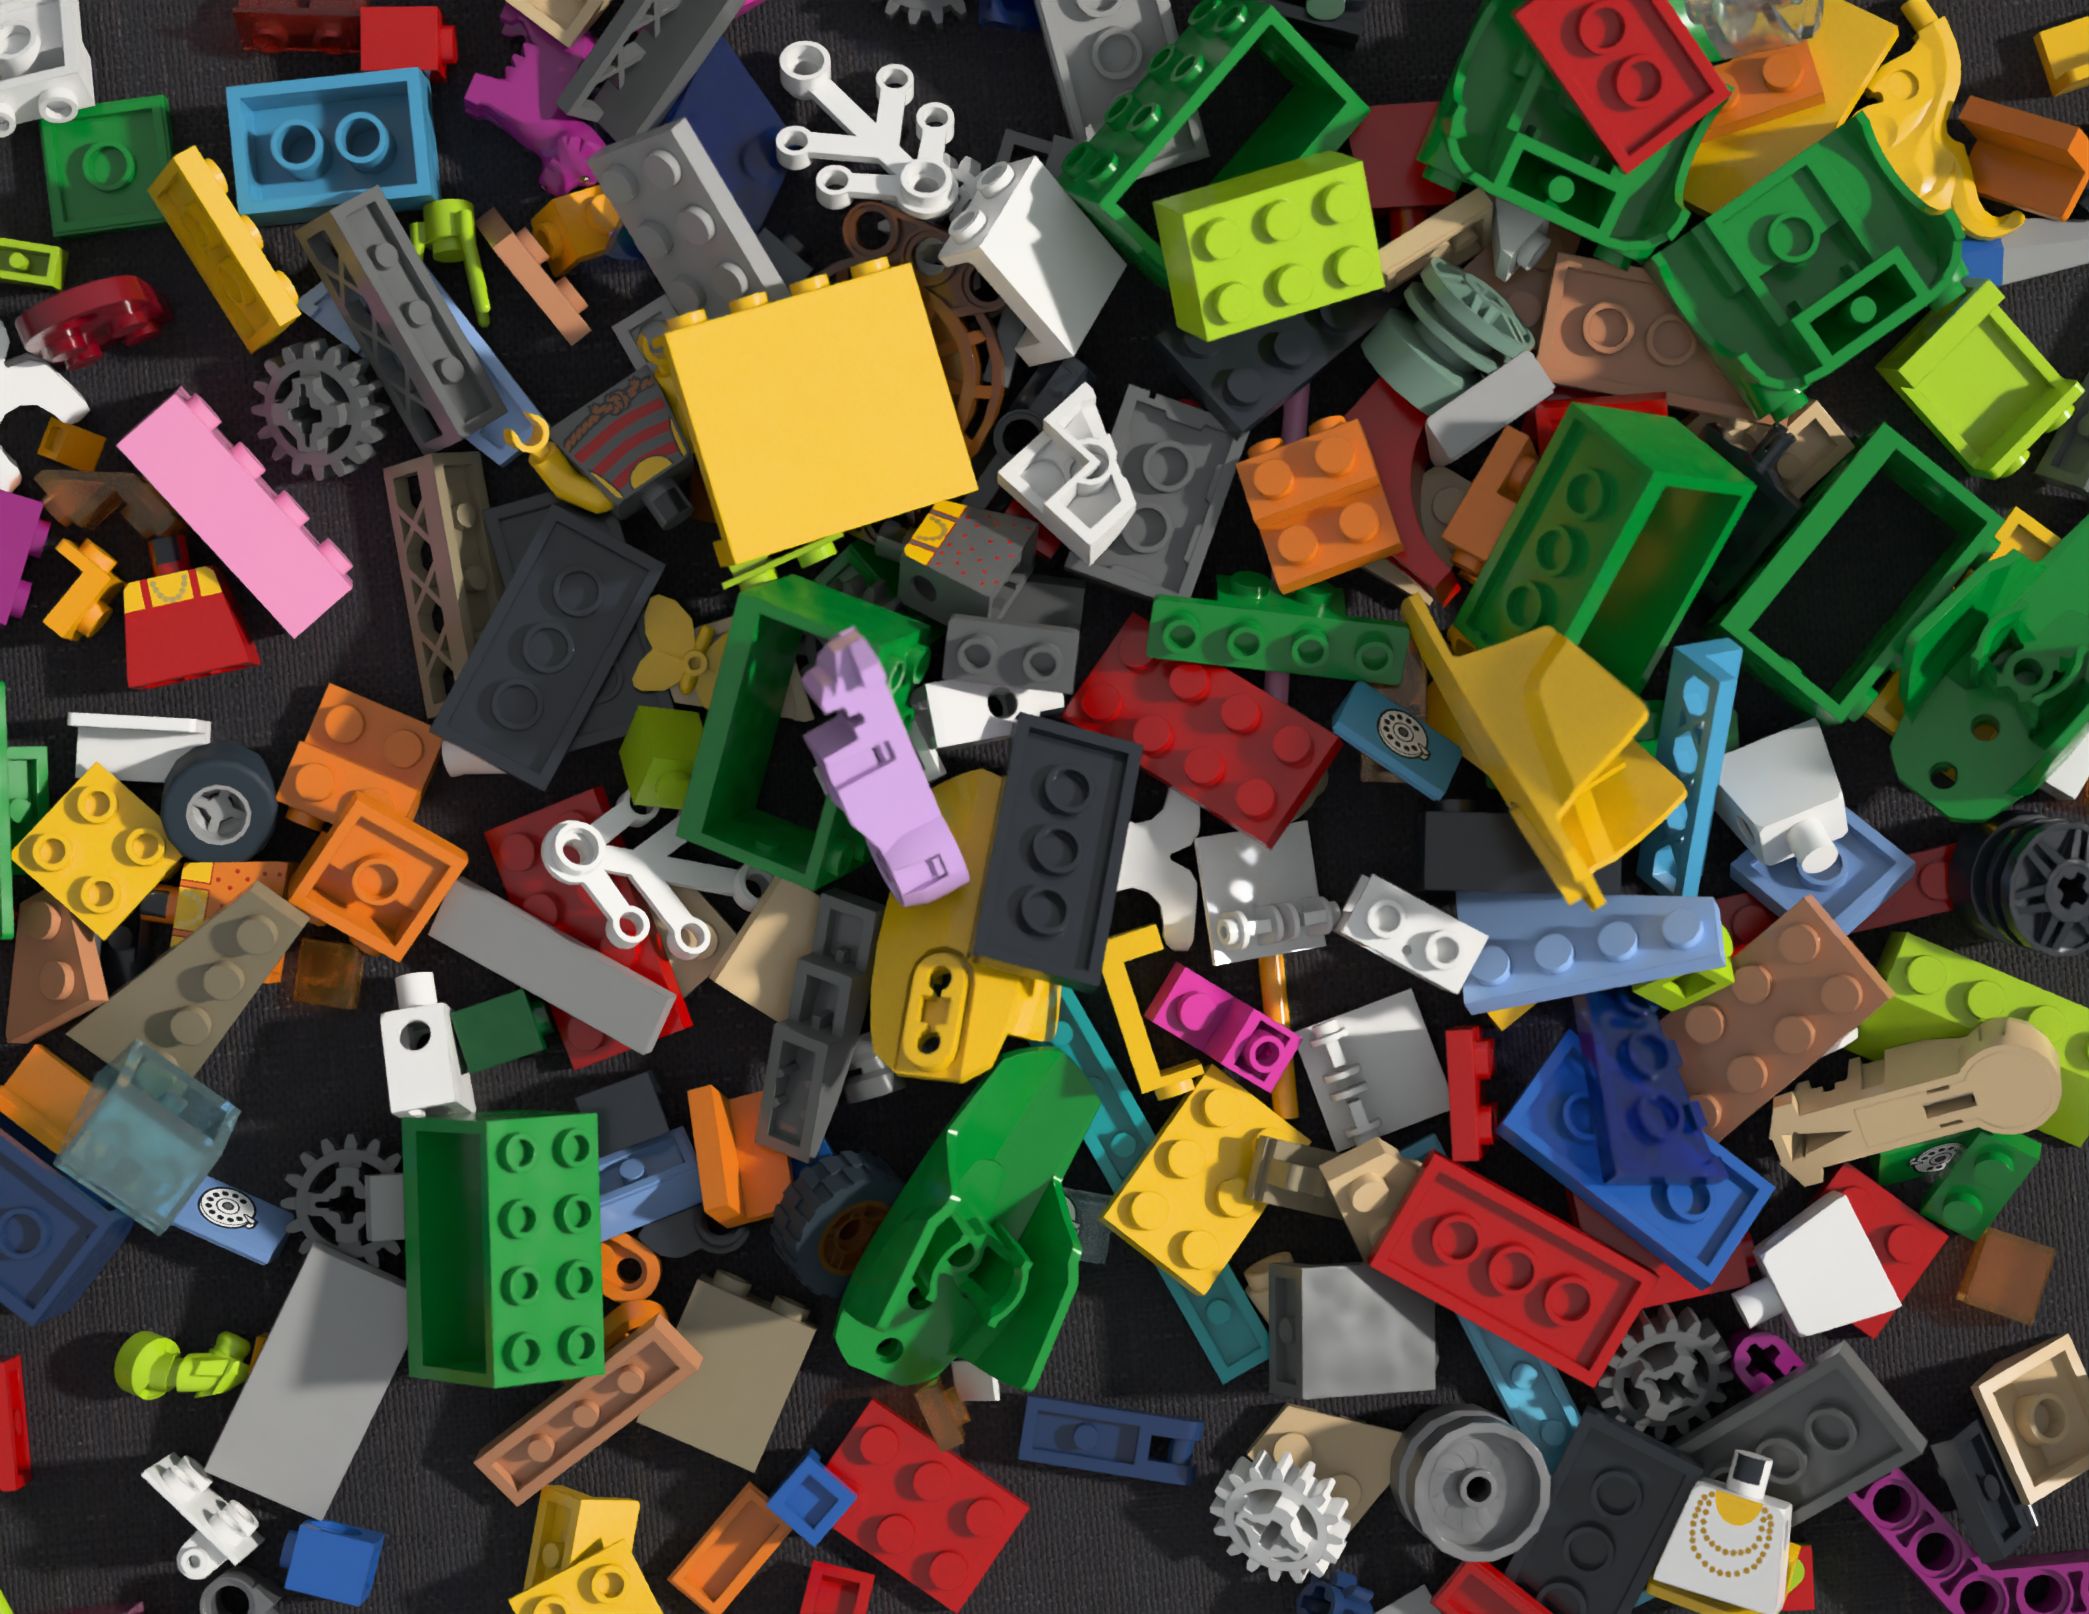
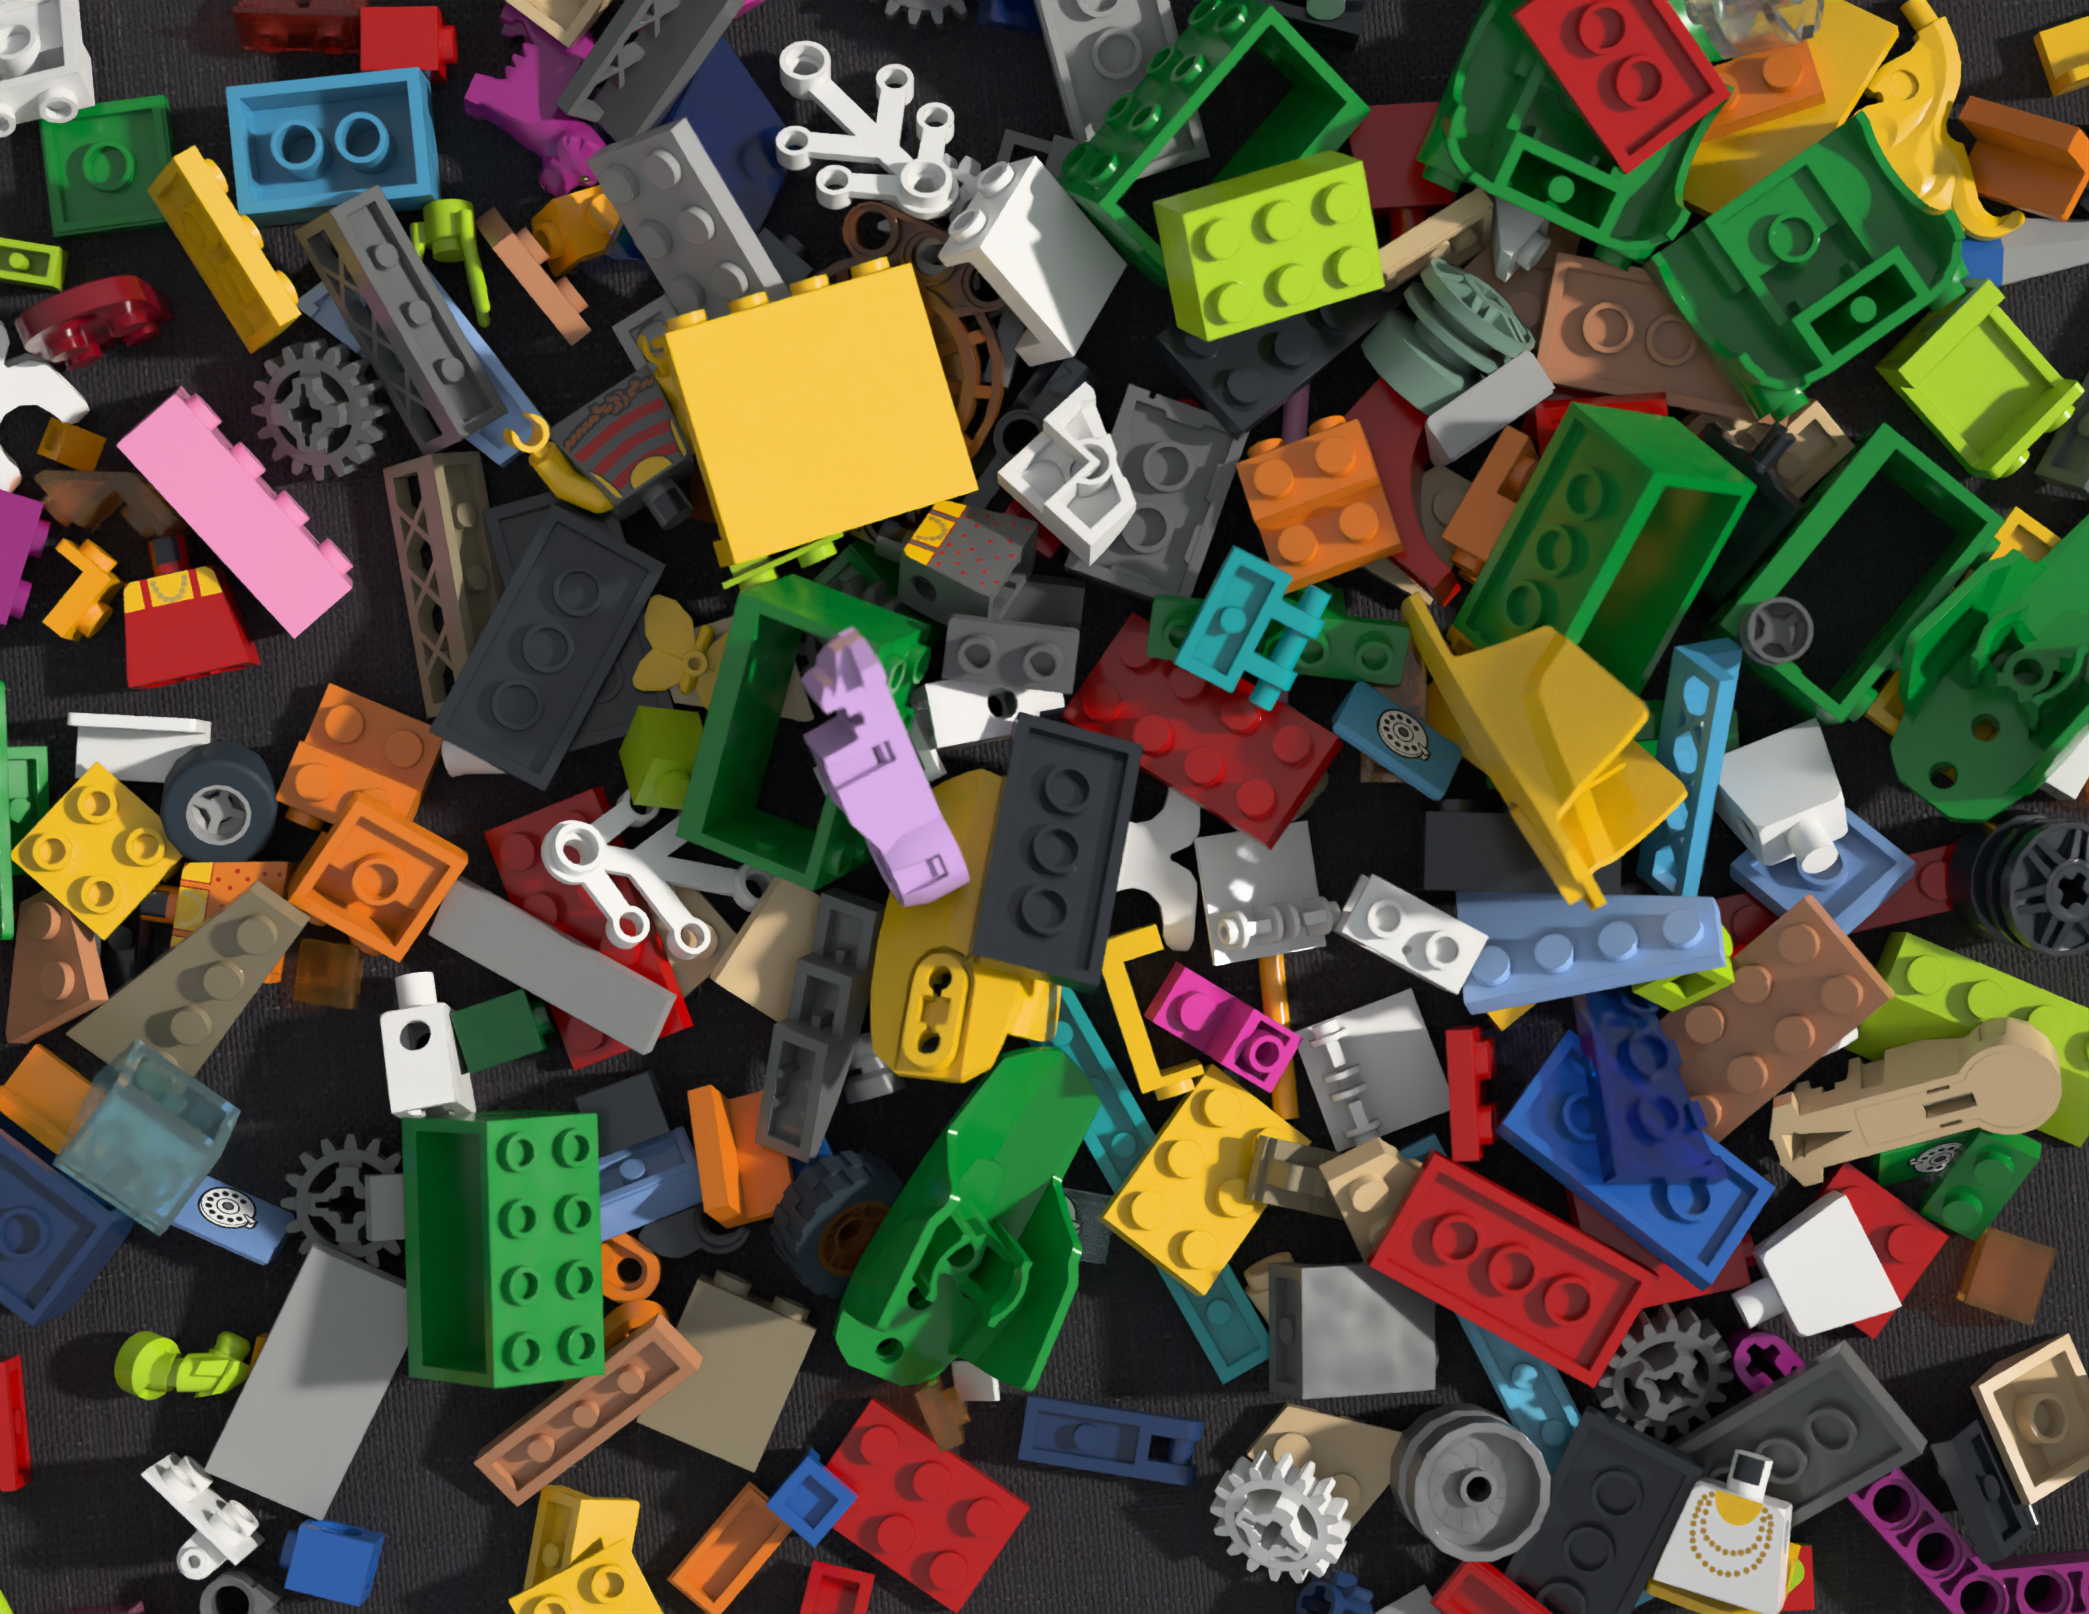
none -> teal plate [1173,545,1332,711]
none -> dark grey wheel [1736,597,1813,666]

